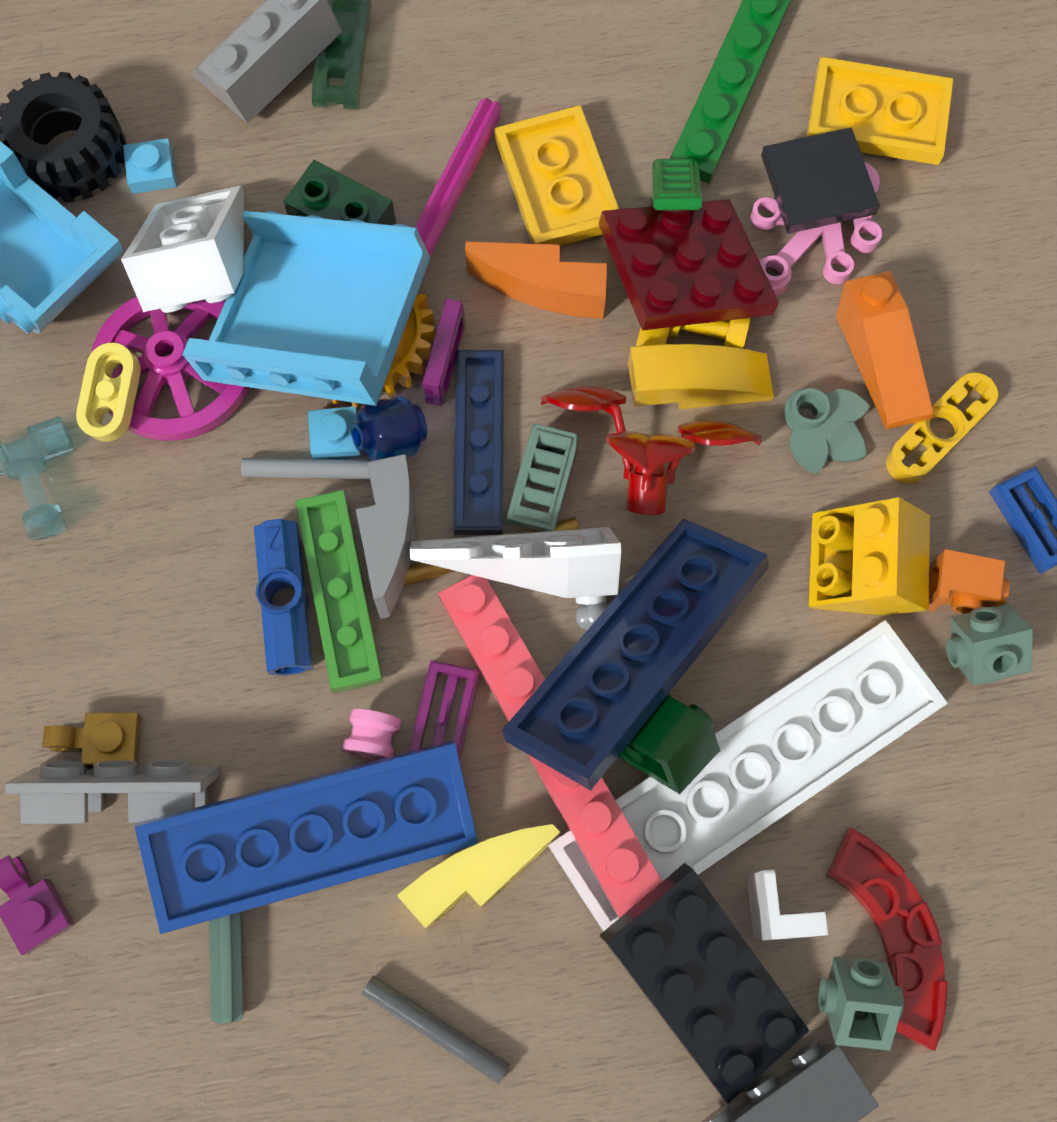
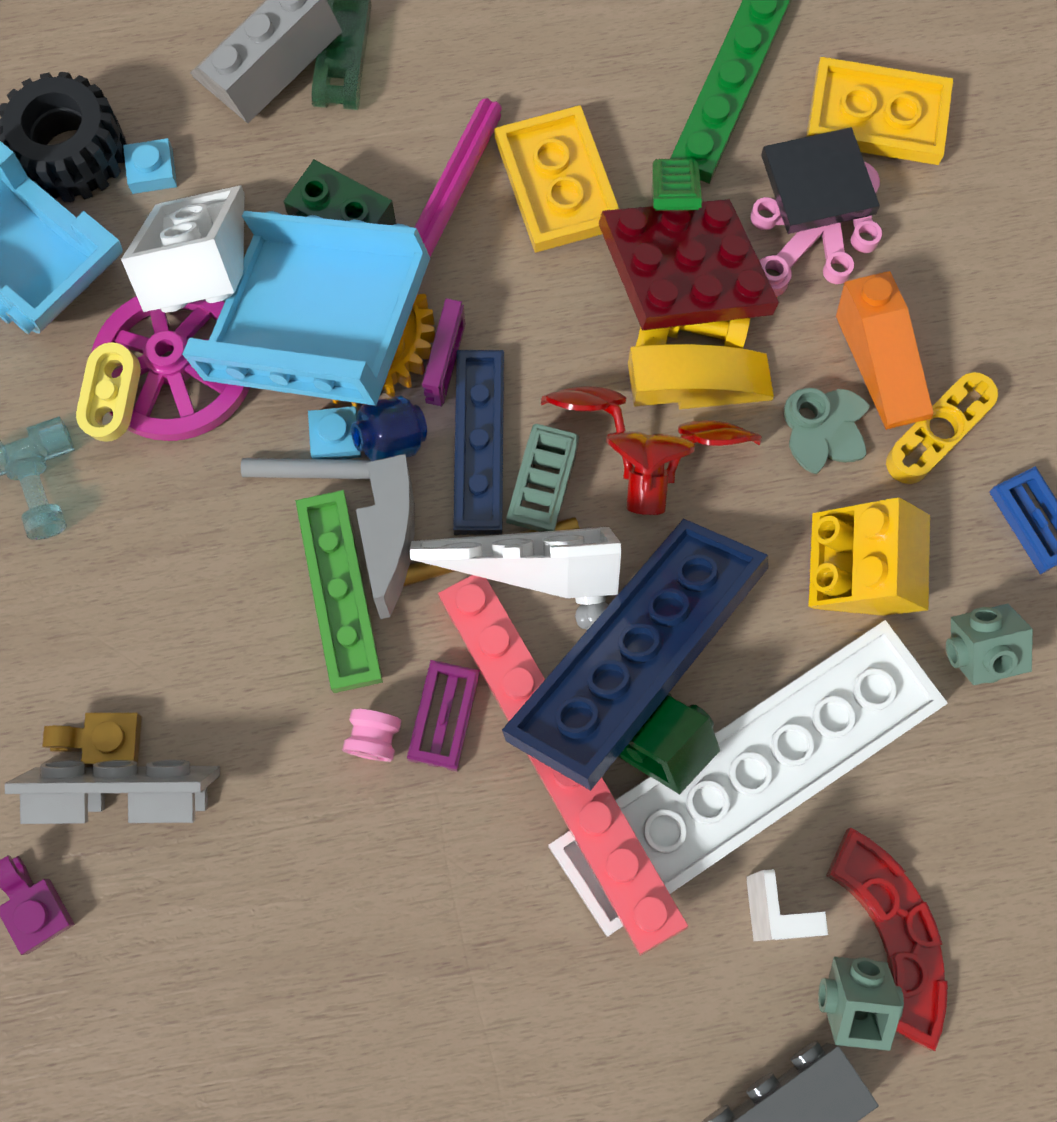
blue plate [135,741,478,934] -> none
sand green axle [209,910,247,1024] -> none
blue piece [254,519,313,676] -> none
dark grey bar [362,976,510,1084] -> none
light yellow slope [397,824,560,930] -> none
orange slope [465,242,607,319] -> none
black plate [599,863,810,1104] -> none
orange brick [929,549,1009,614] -> none

